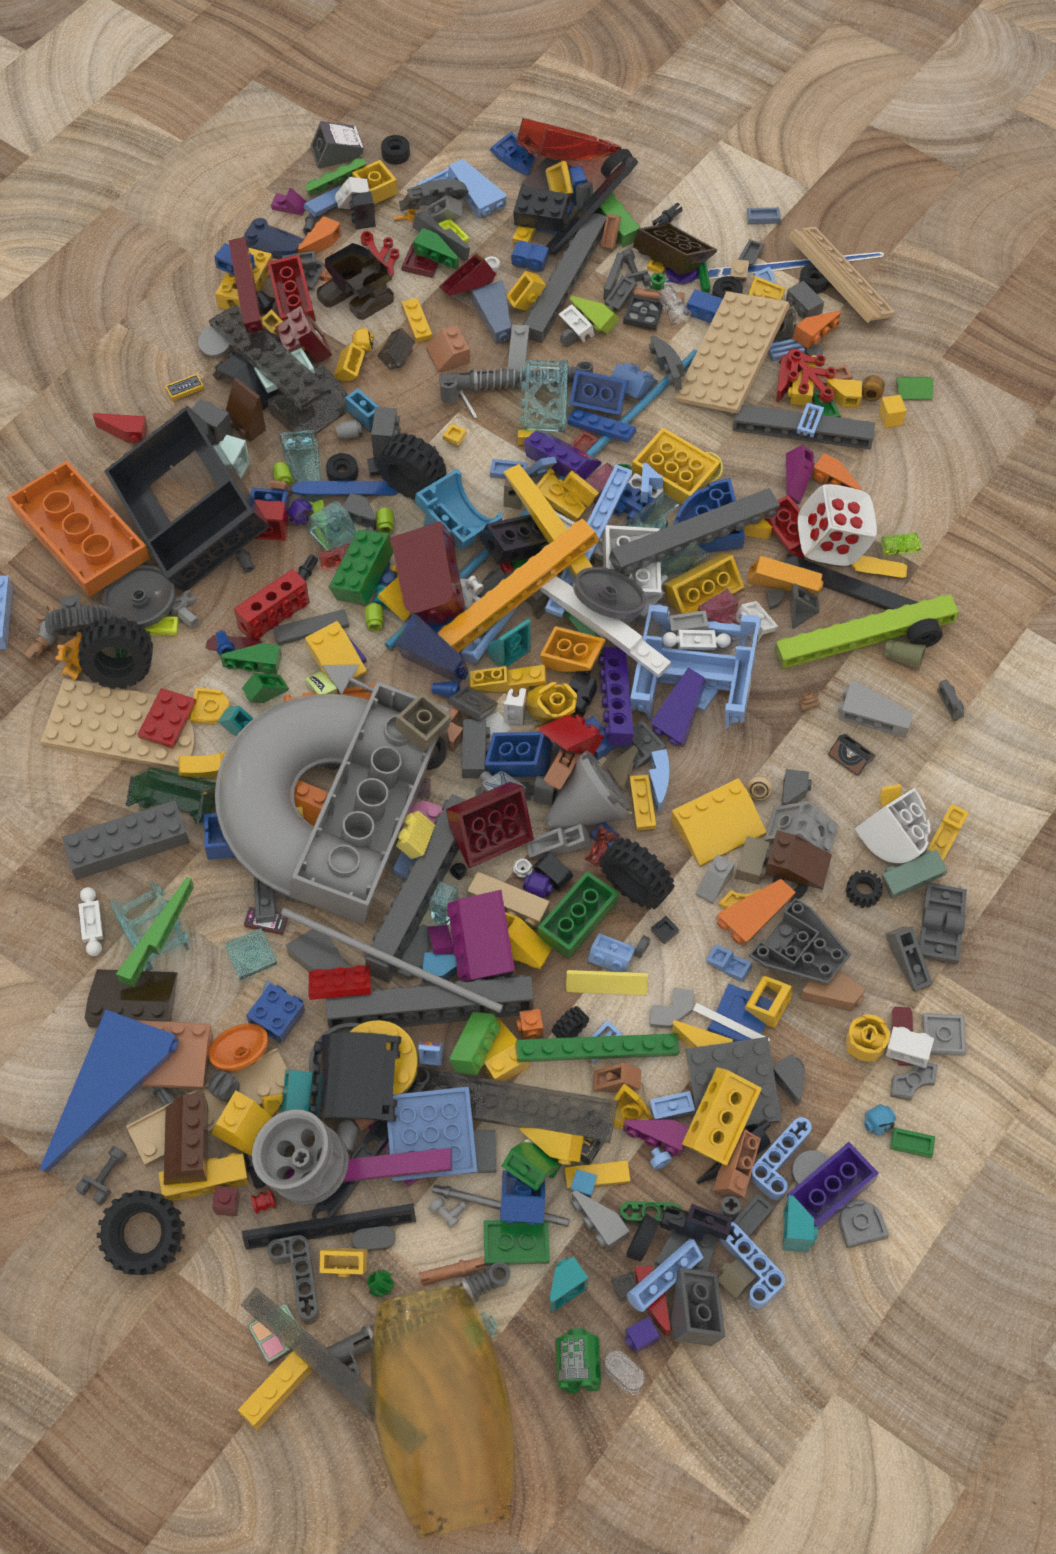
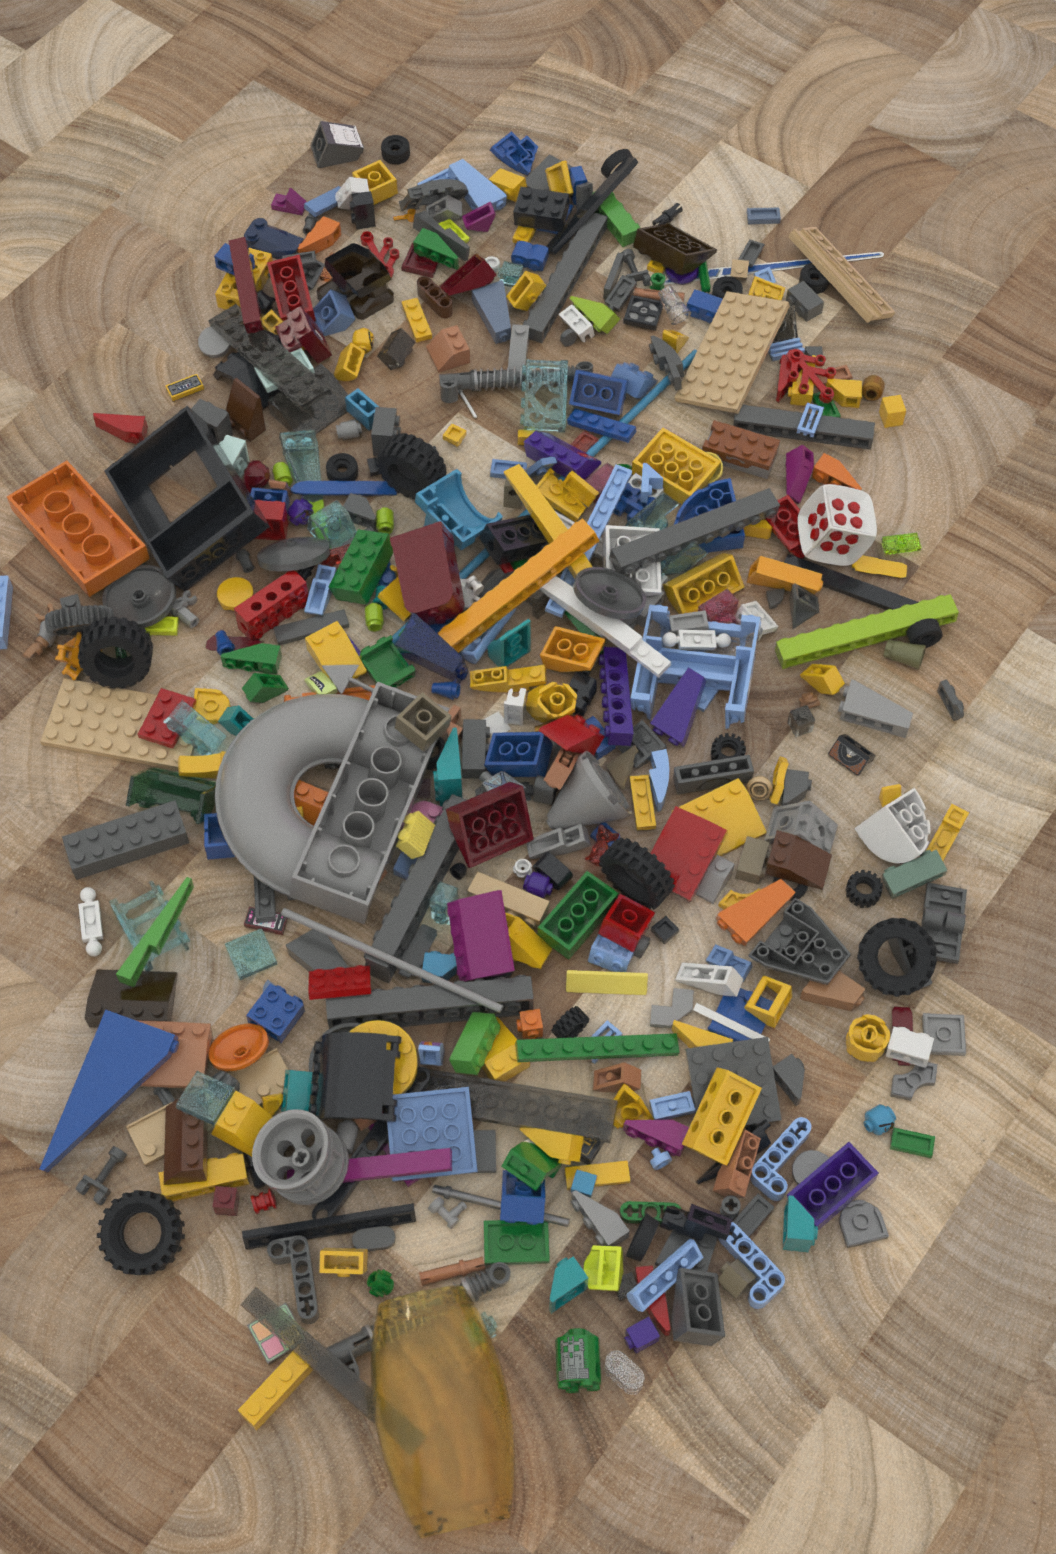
bright green wing [305,158,367,196] -> none
magenta tile [428,925,454,955] -> none
flat silver tile [448,686,498,720] -> none
clear red windscreen [516,118,622,161] -> none
nougat tile [600,213,621,249] -> none
orange slope [792,311,841,349] -> none
bright green panel [896,377,934,399] -> none
none -> clear light blue brick [163,700,227,756]
none -> clear light blue tile [176,1071,234,1125]
none -> yellow tile [217,577,254,611]
none -> dark red piece [243,460,271,493]
none -> dark grey dish [257,537,330,571]
none -> light blue slope [304,564,337,616]
none -> medium blue slope [313,289,356,336]
none -> green panel [359,635,416,688]
none -> reddish brown beam [417,276,453,319]
none -> teal slope [433,728,463,807]
none -> magenta slope [462,201,496,232]
none -> yellow brick [488,168,527,202]
none -> clear light blue brick [498,261,523,287]
none -> neon yellow slope [583,1245,624,1291]
none -> red brick [598,894,655,952]
none -> red slope [650,806,728,902]
none -> yellow slope [662,330,689,354]
none -> dark grey brick [673,755,754,795]
none -> white slope [675,963,743,997]
none -> dark orange piece [702,420,780,479]
none -> black tyre [711,733,746,760]
none -> yellow tile [769,756,789,805]
none -> clear smoke brick [788,705,815,737]
none -> yellow slope [800,664,845,695]
none -> black tyre [857,918,937,997]

